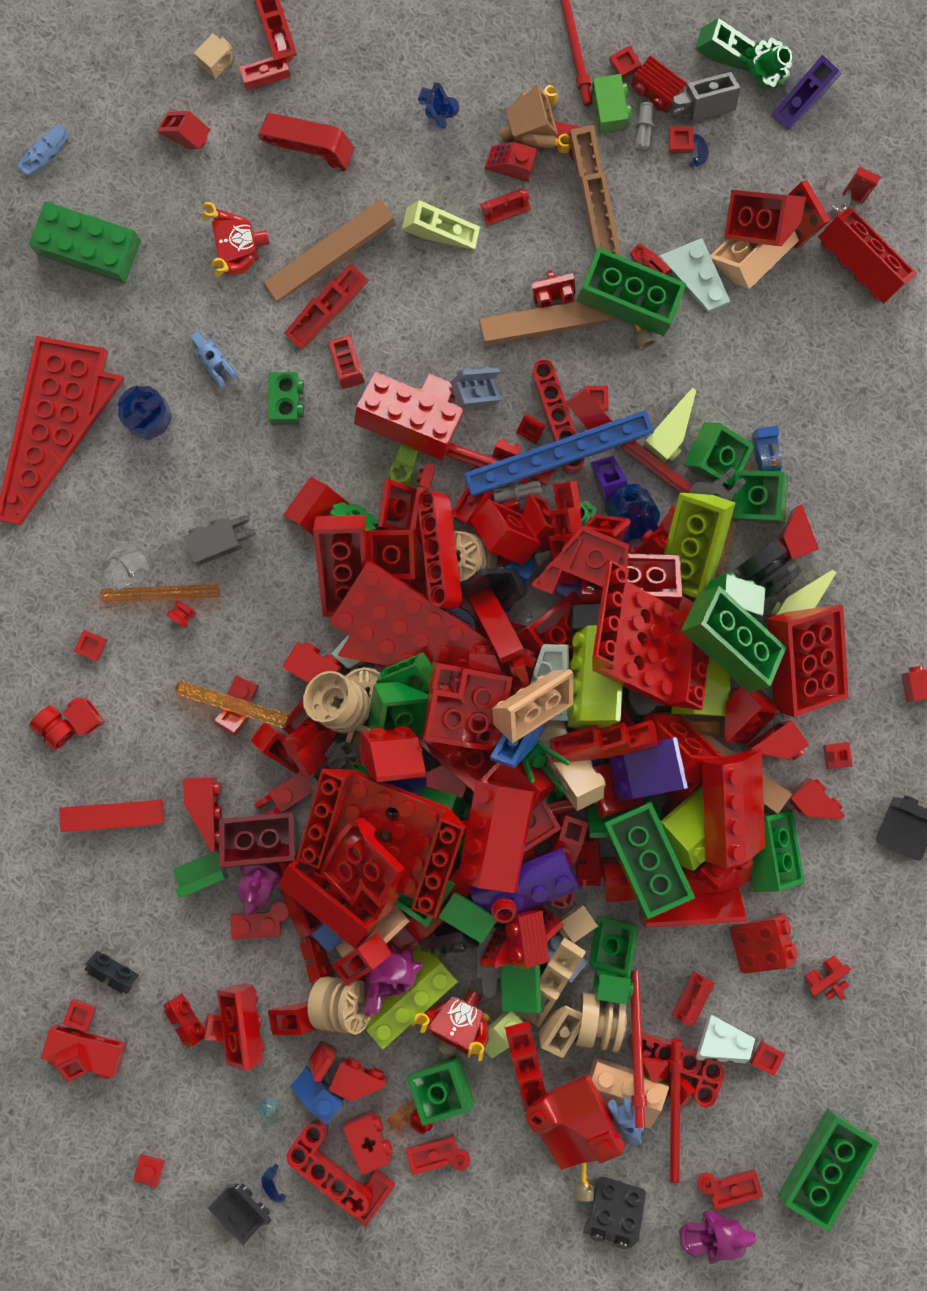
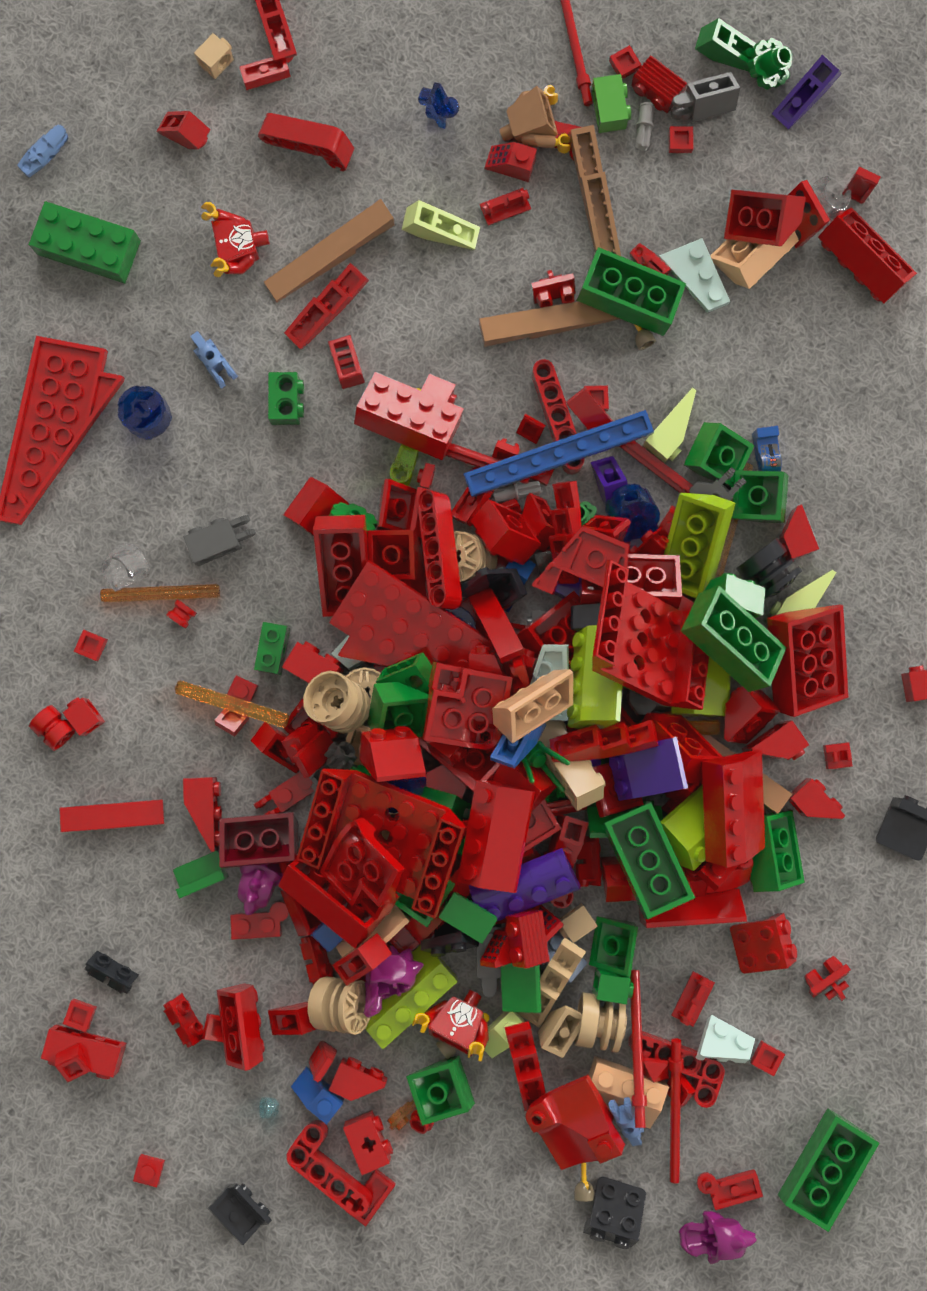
clear blue piece [262,1164,286,1202] -> none
red hinge [406,1135,470,1175] -> none
sand blue bracket [450,366,501,408] -> none
red plate [491,898,517,923] -> none
clear blue piece [689,134,709,167] -> none
none -> green brick [254,622,290,676]

